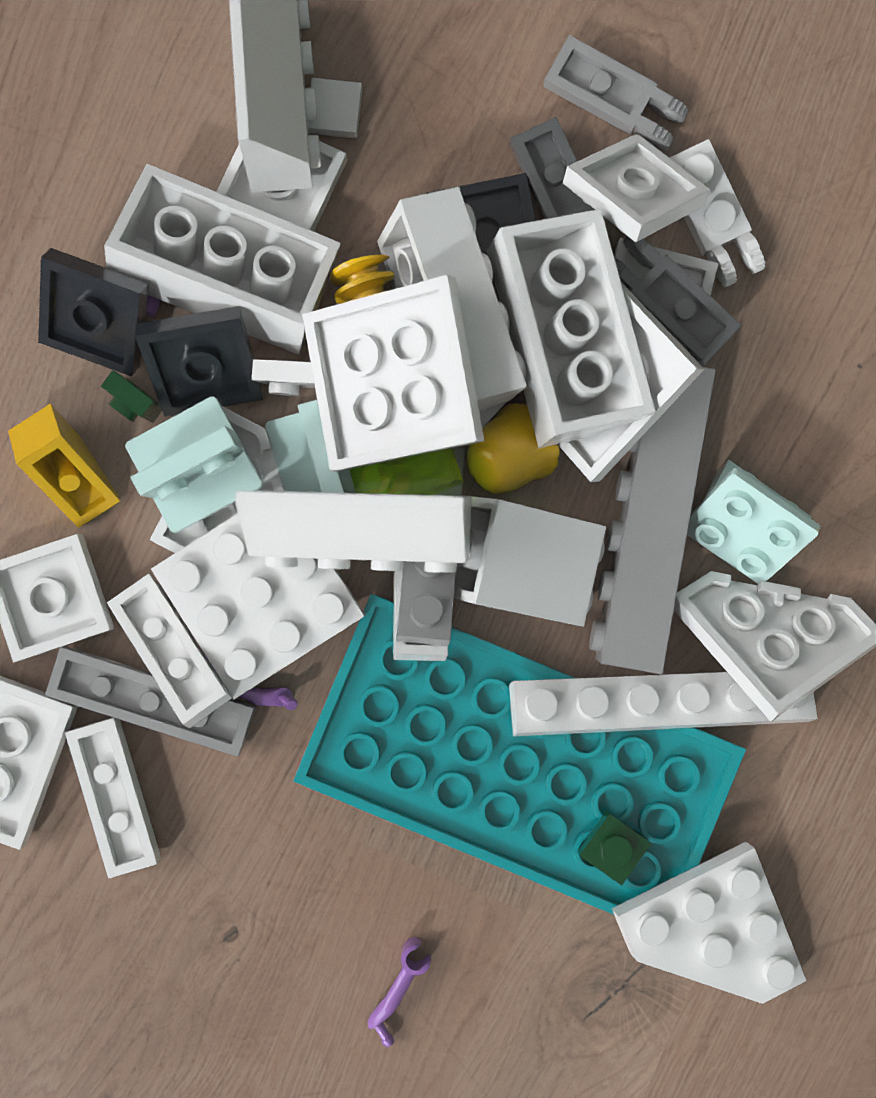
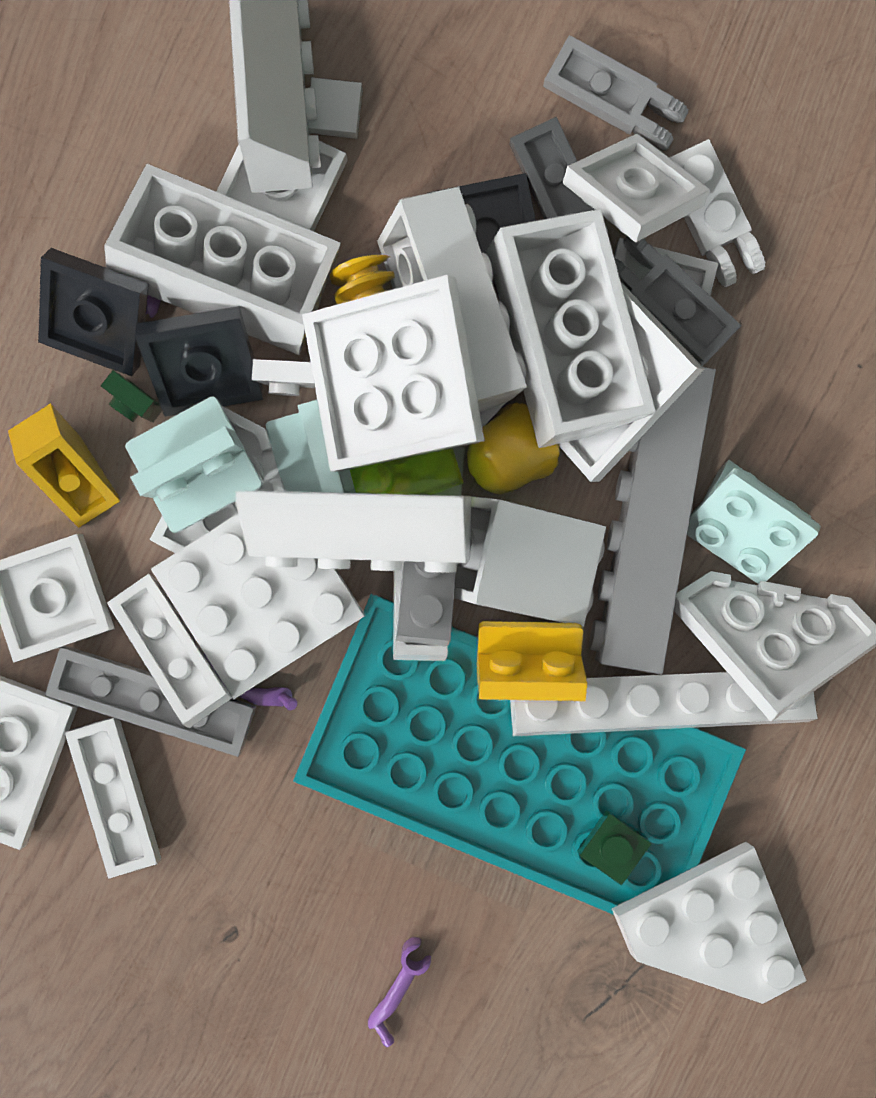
none -> yellow bracket [476,621,587,701]

